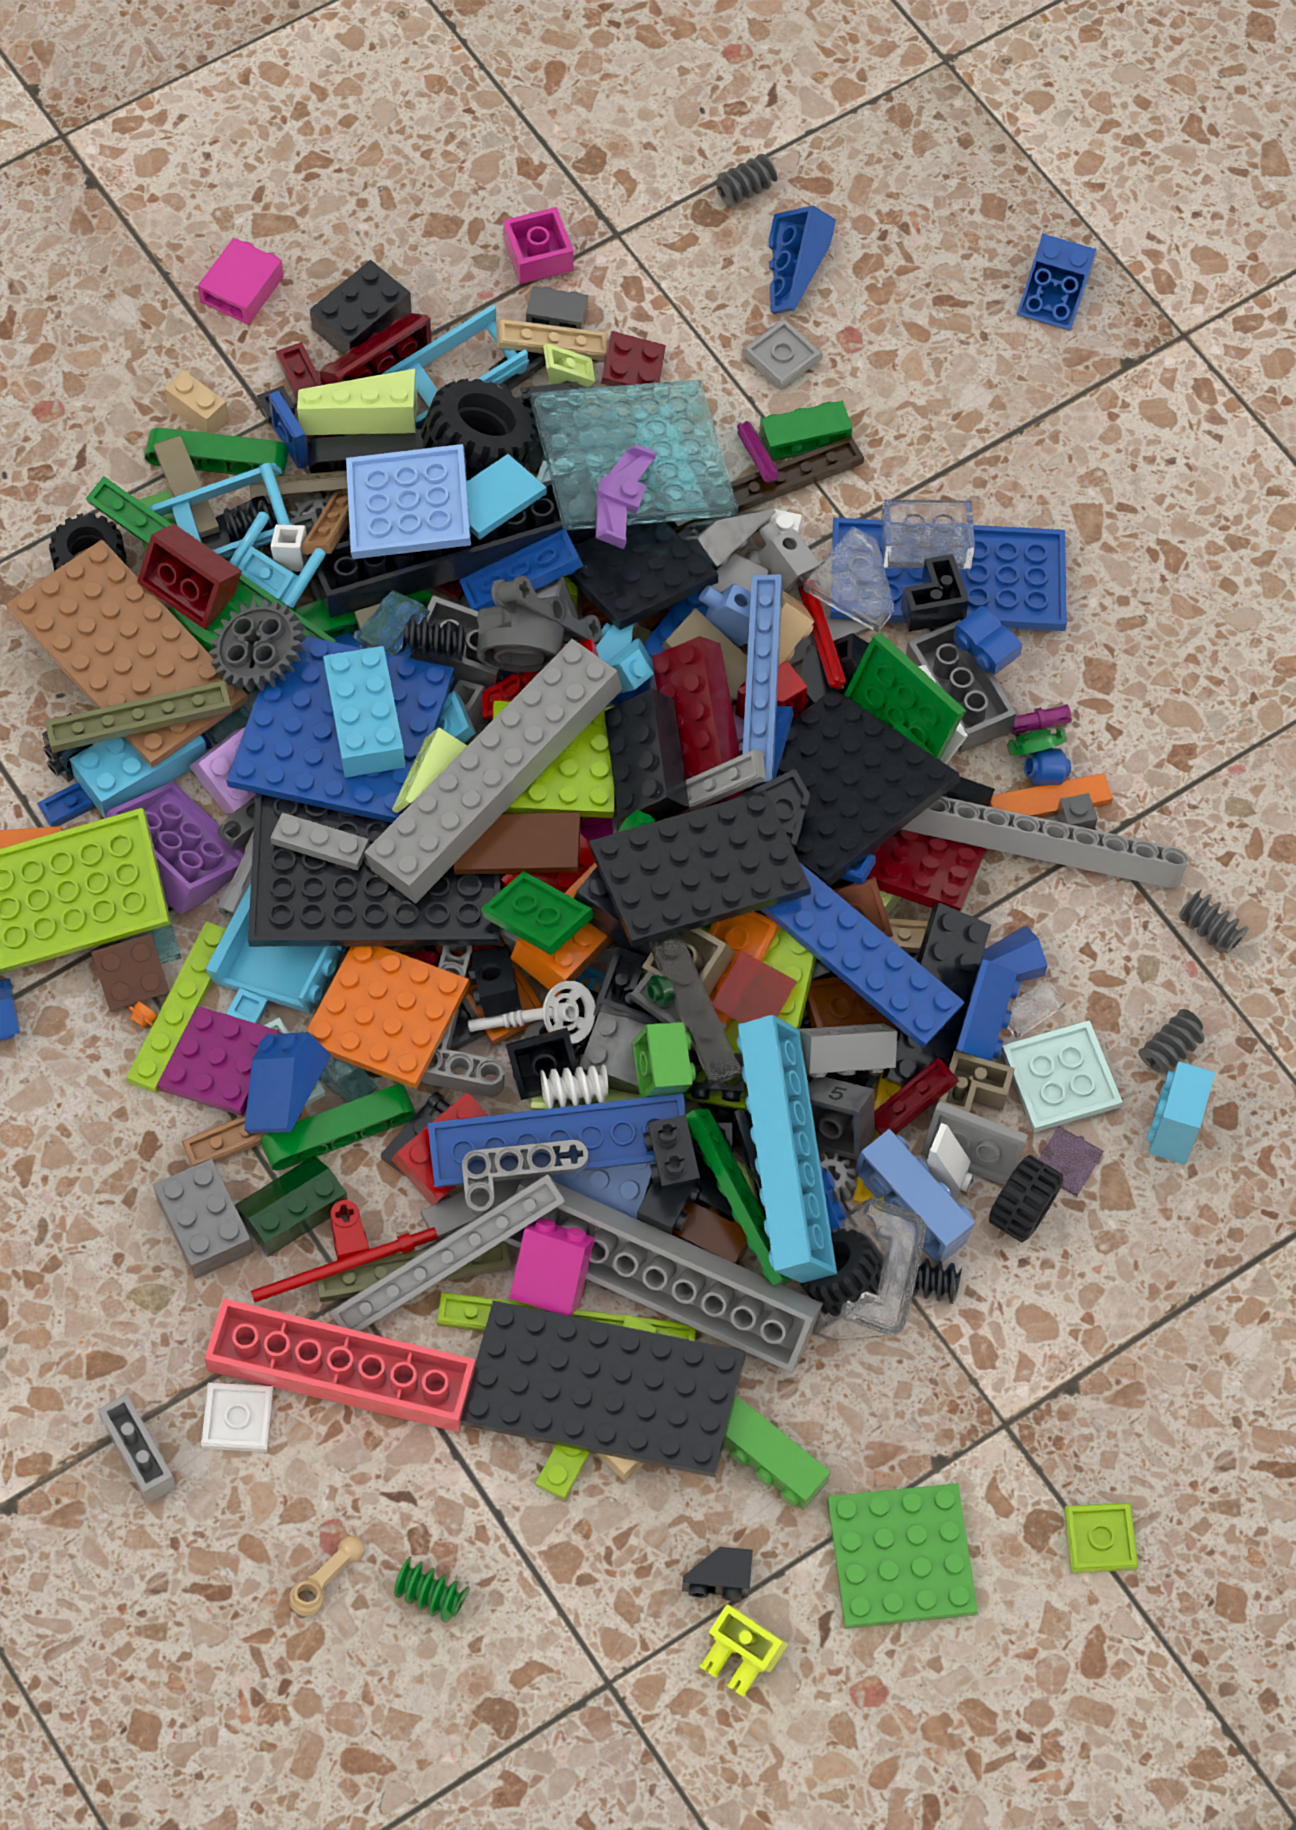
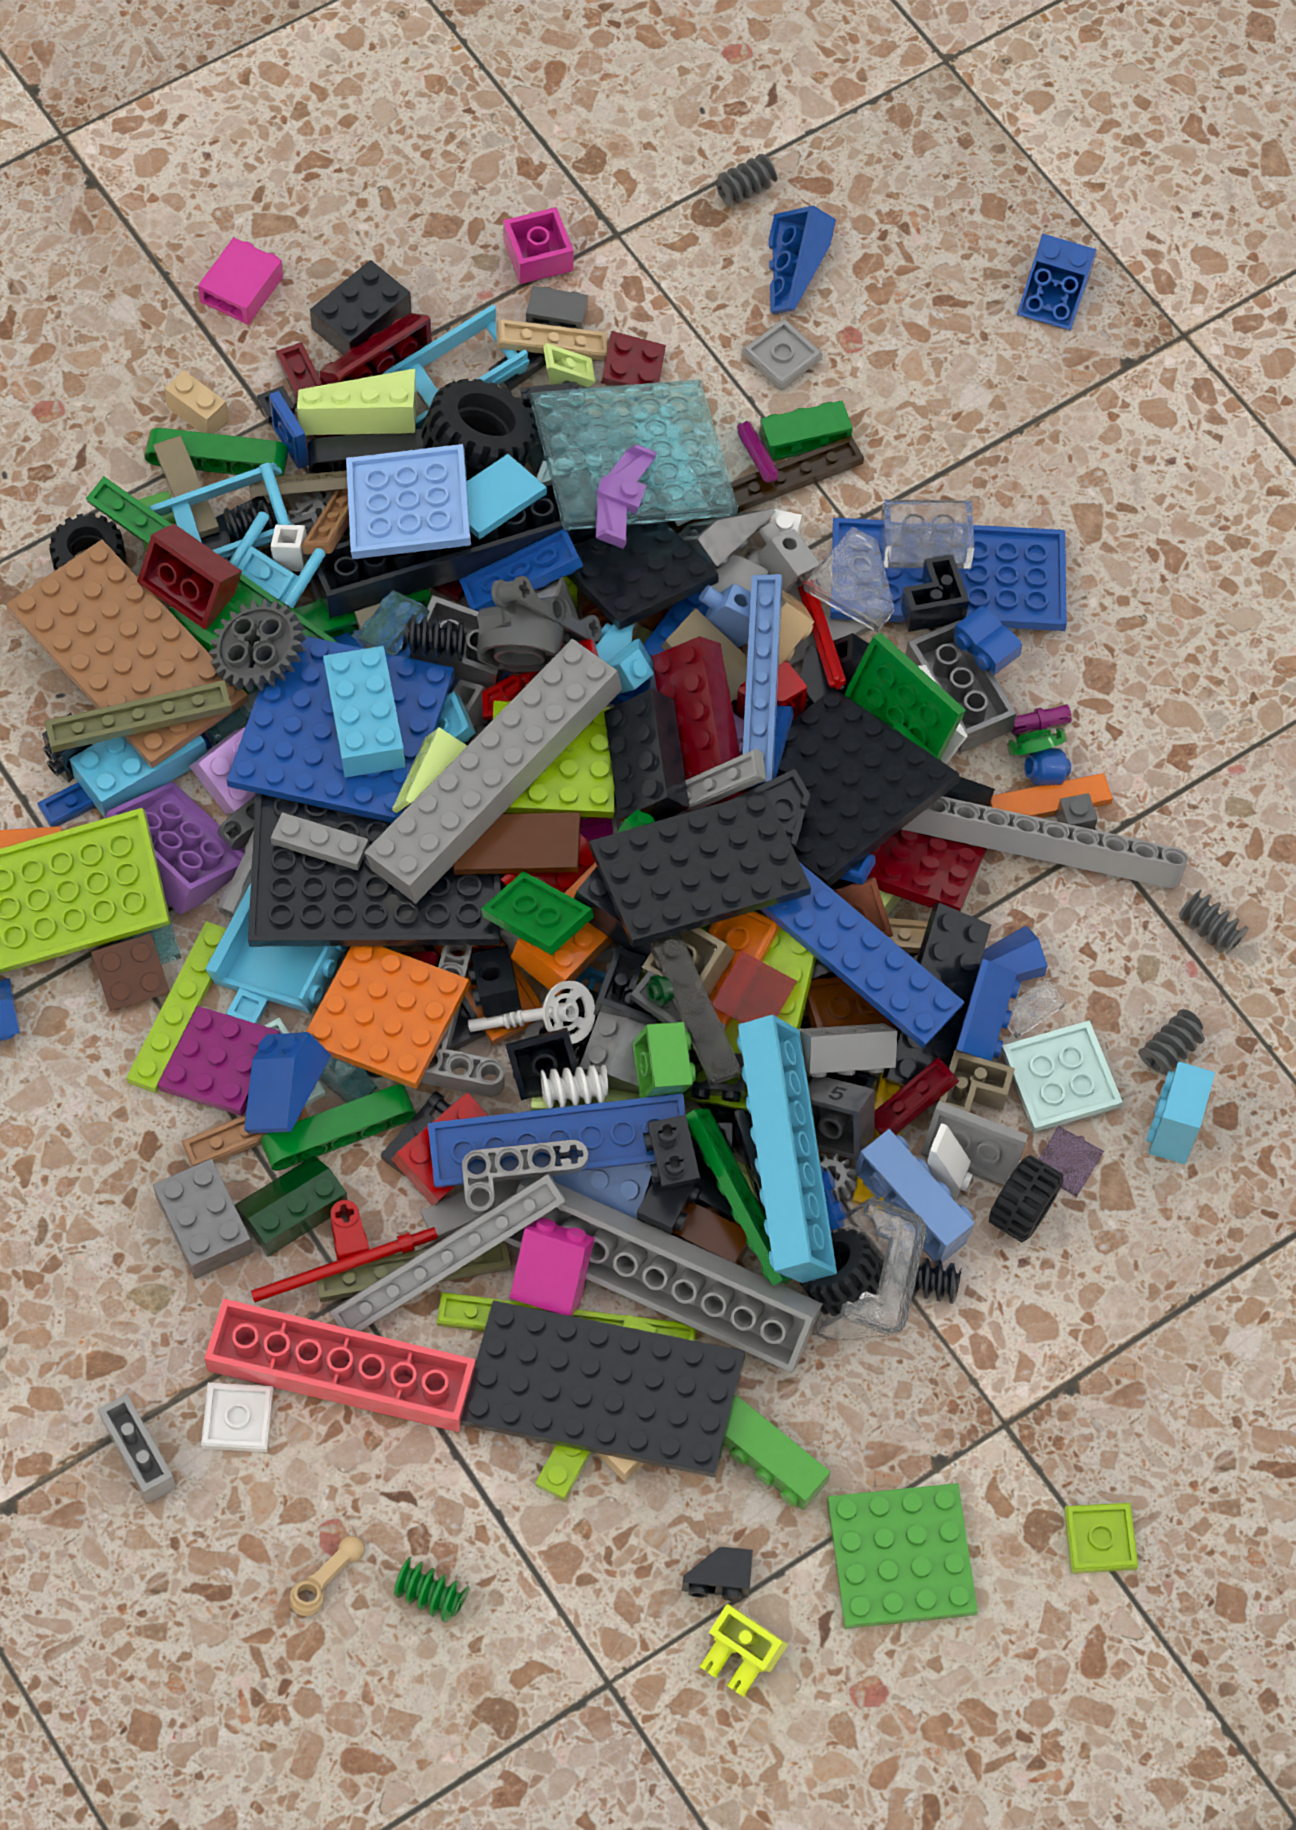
orange plate [129,1000,158,1028] -> none

